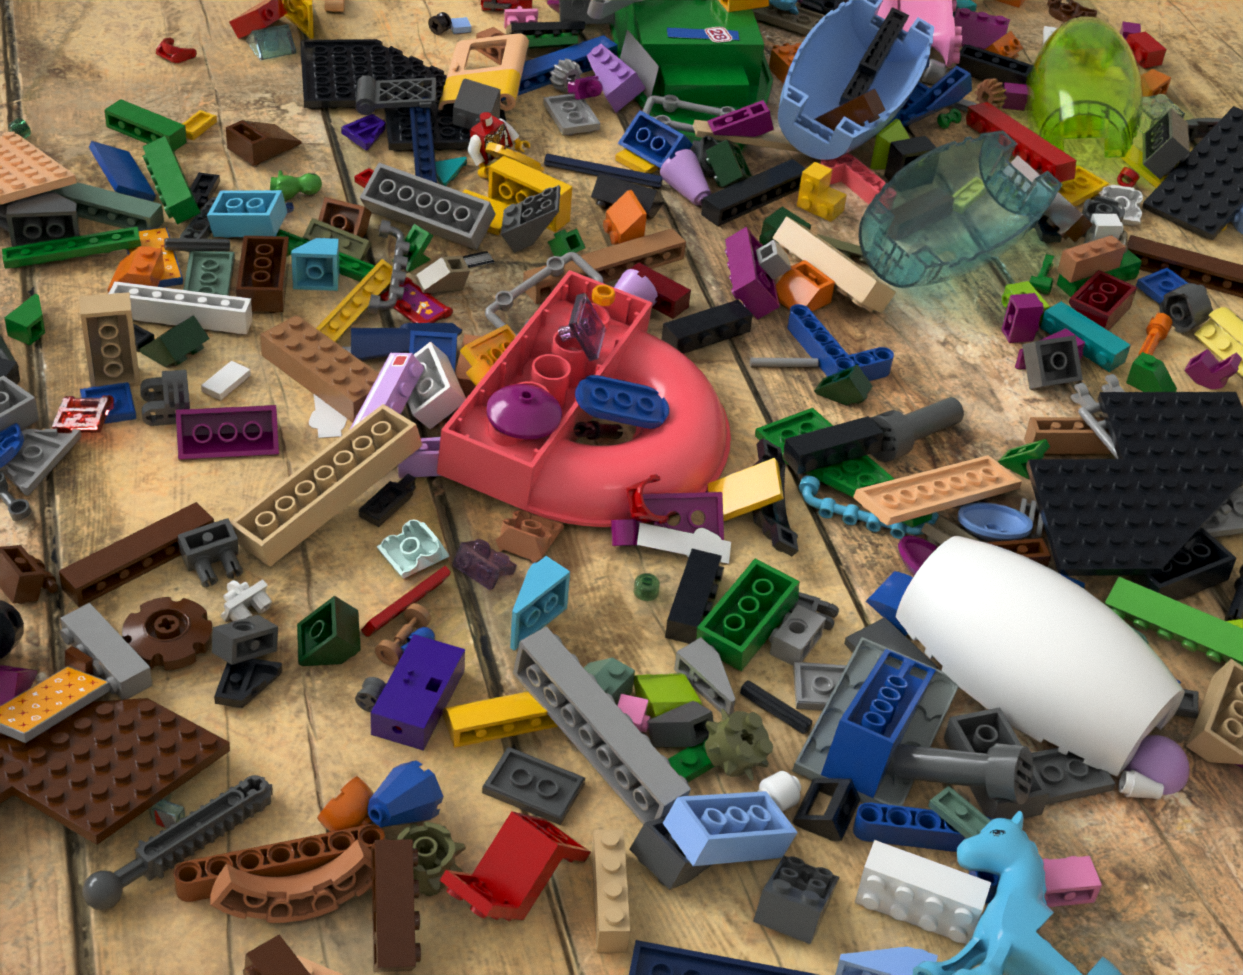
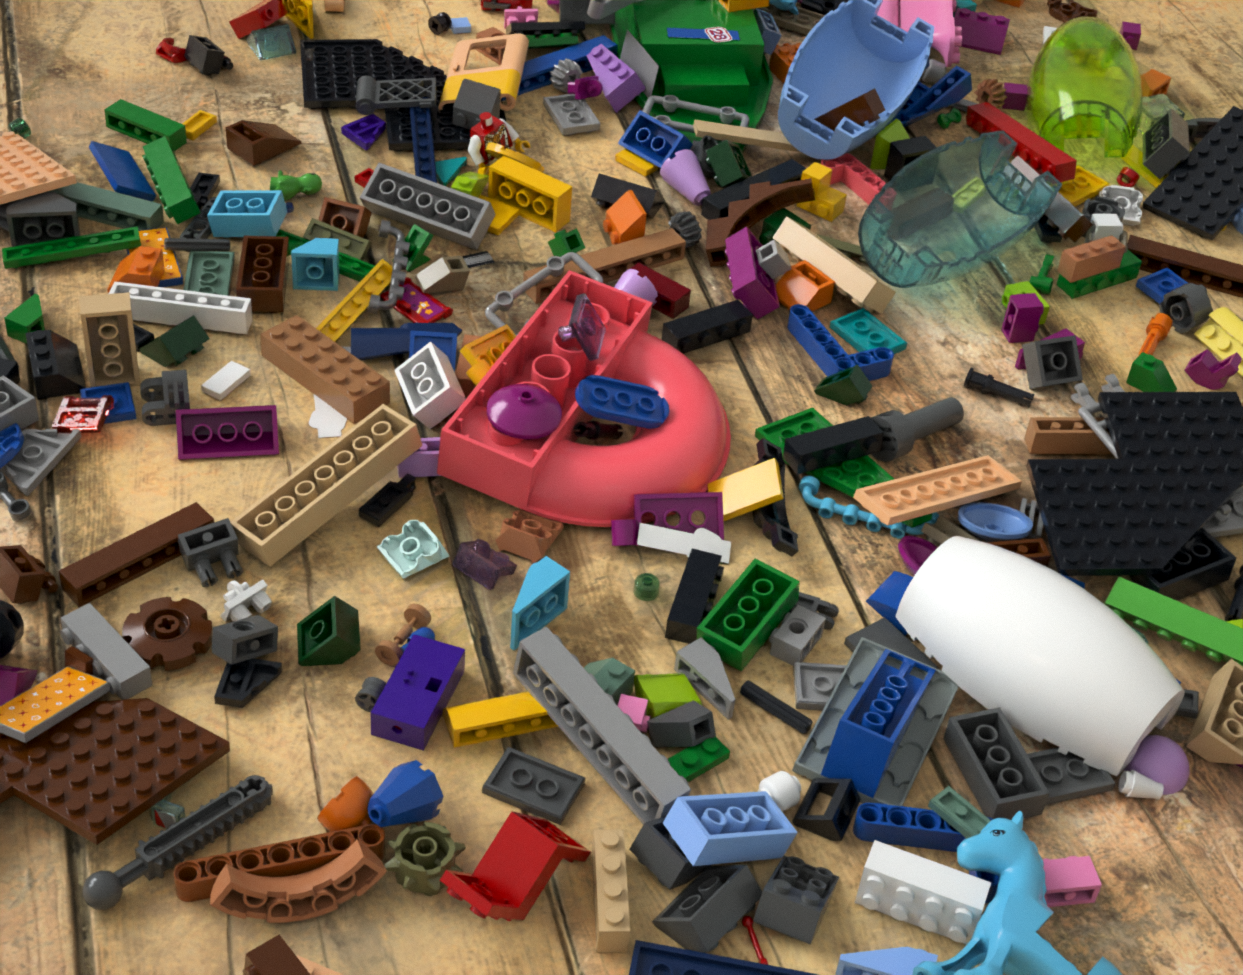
lavender brick [349,353,424,430] -> none
red tile [361,565,451,637] -> none
reddish brown brick [371,839,421,972] -> none
dark grey slope [501,185,561,253] -> none
dark blue axle [544,154,663,188] -> none
light orange tile [592,285,616,306] -> none
red helmet [626,474,669,524] -> none
olive brick [705,708,773,781] -> none
magenta slope [707,100,774,137] -> none
light grey bar [750,358,818,367] -> none
black slope [839,7,909,105] -> none
dark grey piece [893,743,1033,804] -> none
black brick [956,44,1034,88] -> none
orange brick [984,31,1024,59] -> none
green slope [998,439,1050,479] -> none
teal brick [1040,301,1131,372] -> none
dark red slope [1069,270,1137,331] -> none
red brick [1124,31,1167,68] -> none
none -> black slope [26,330,86,400]
none -> black brick [184,35,233,75]
none -> lime slope [451,172,489,198]
none -> dark grey slope [652,865,762,953]
none -> dark grey gear [669,211,702,248]
none -> reddish brown arch [706,178,815,267]
none -> red hinge [742,916,768,965]
none -> sand blue brick [753,8,782,55]
none -> teal tile [829,308,907,354]
none -> black pin [964,367,1035,408]

